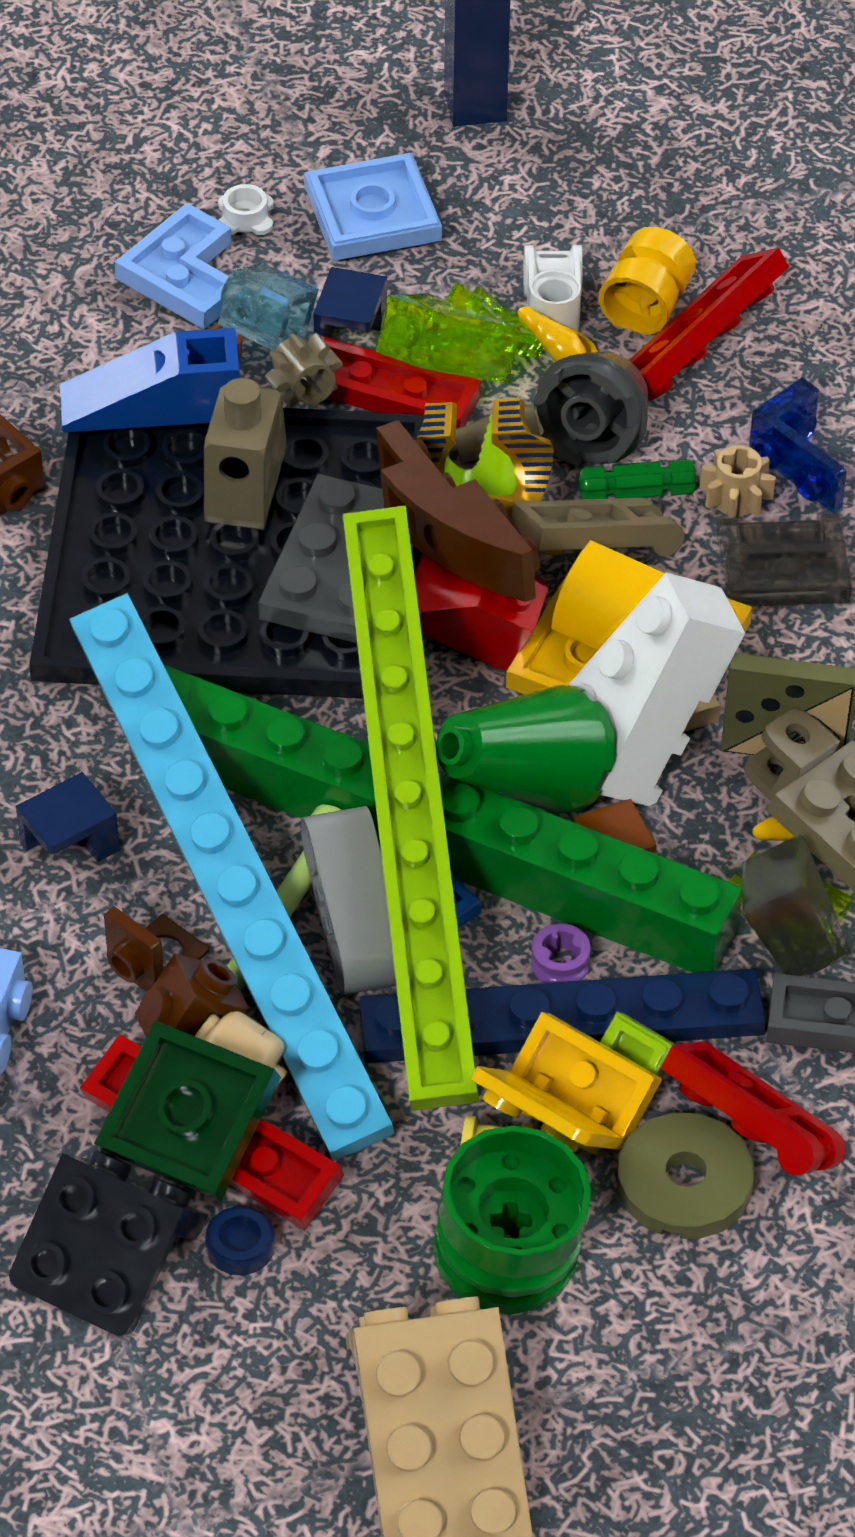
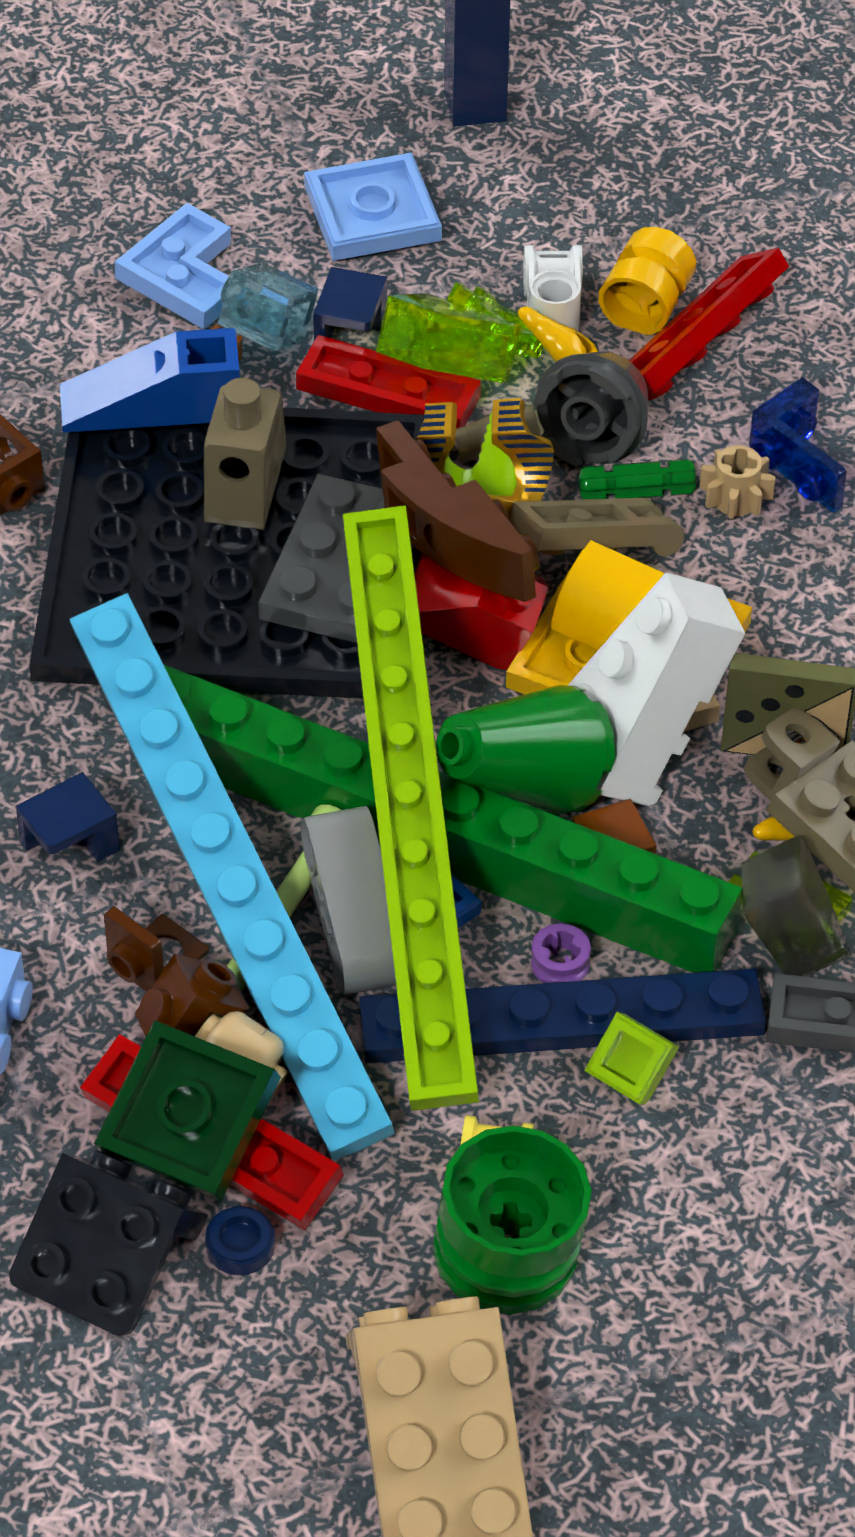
white plate [218,184,274,235] -> none
dark tan gear [265,333,343,408] -> none
yellow bracket [471,1012,662,1155] -> none
olive tile [617,1112,754,1239] -> none
red plate [660,1041,846,1175] -> none
clear smoke plate [717,513,852,607] -> none

